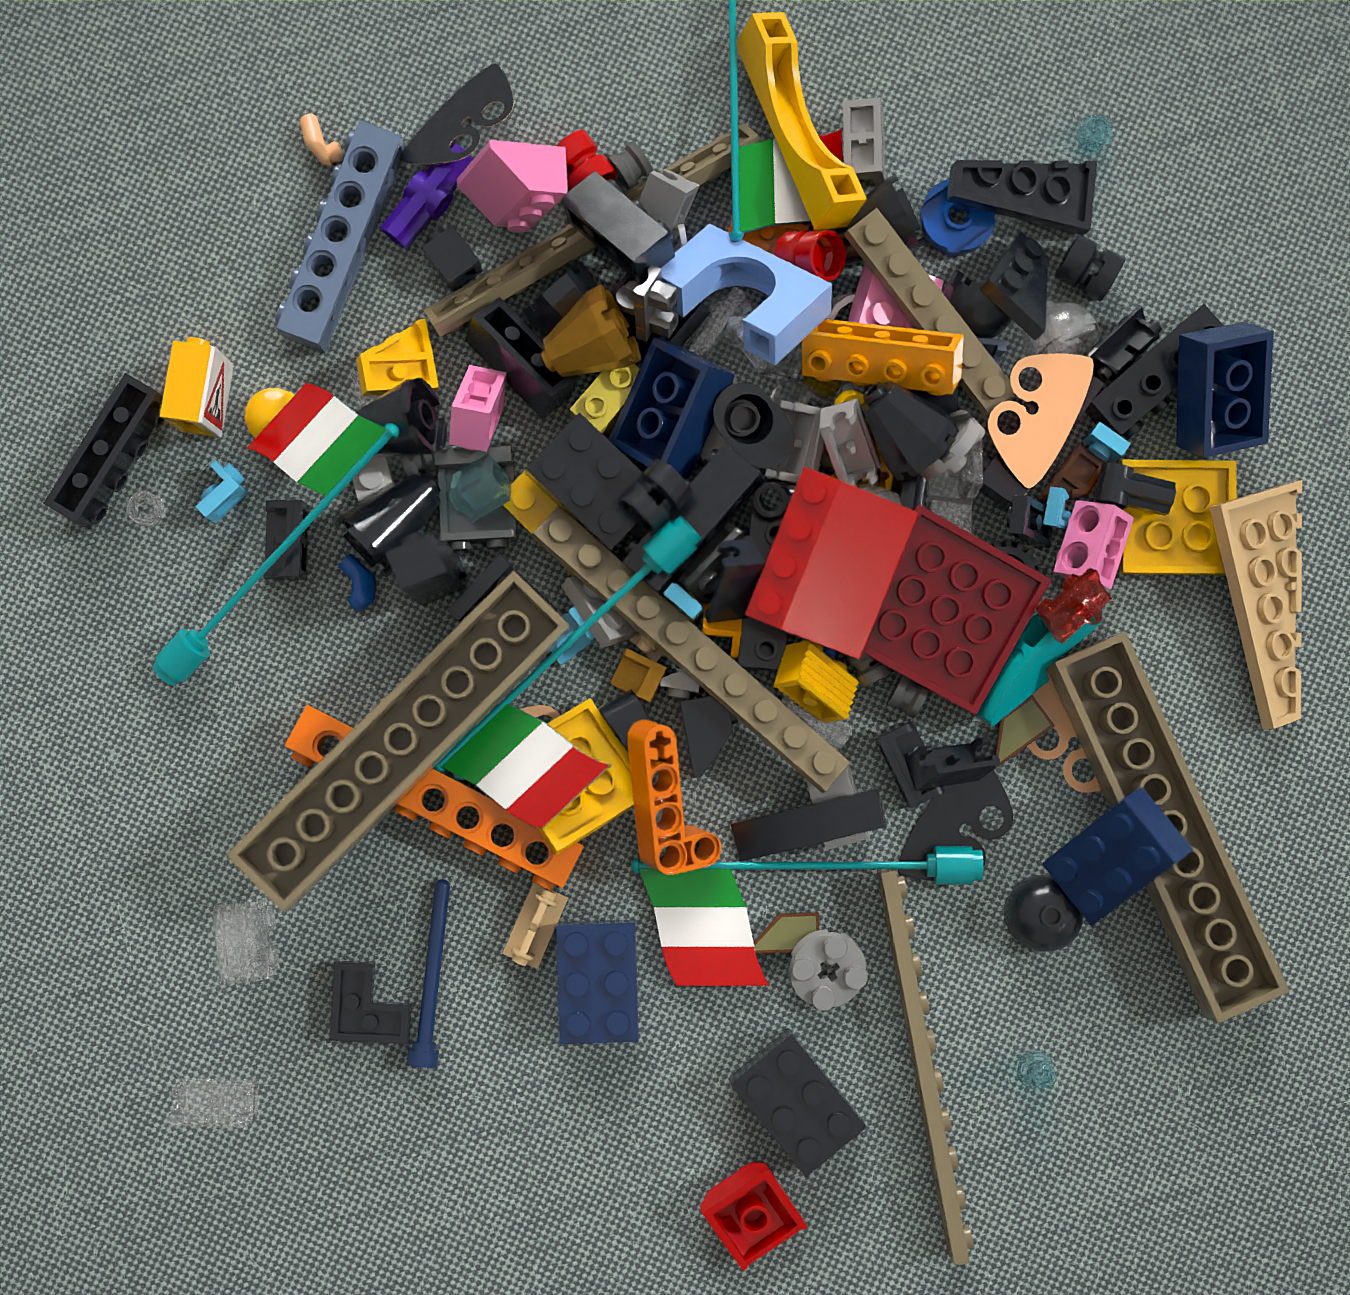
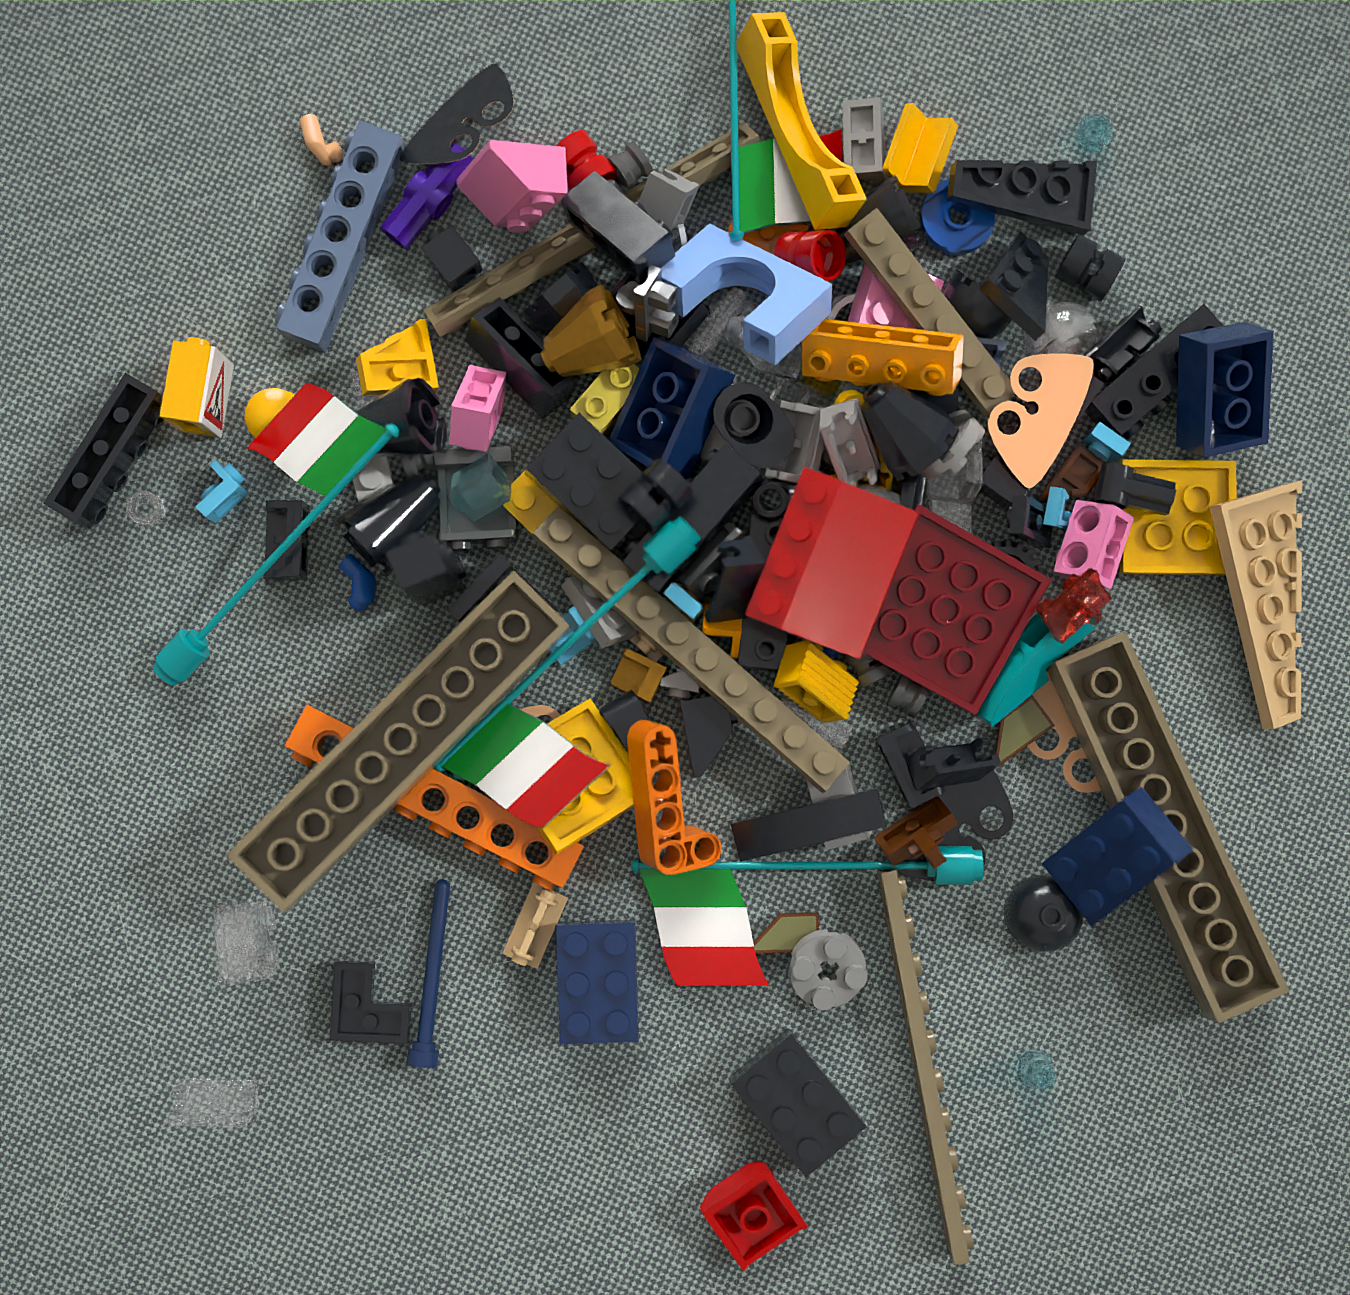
none -> reddish brown hinge [874,796,958,869]
none -> yellow panel [882,103,959,193]

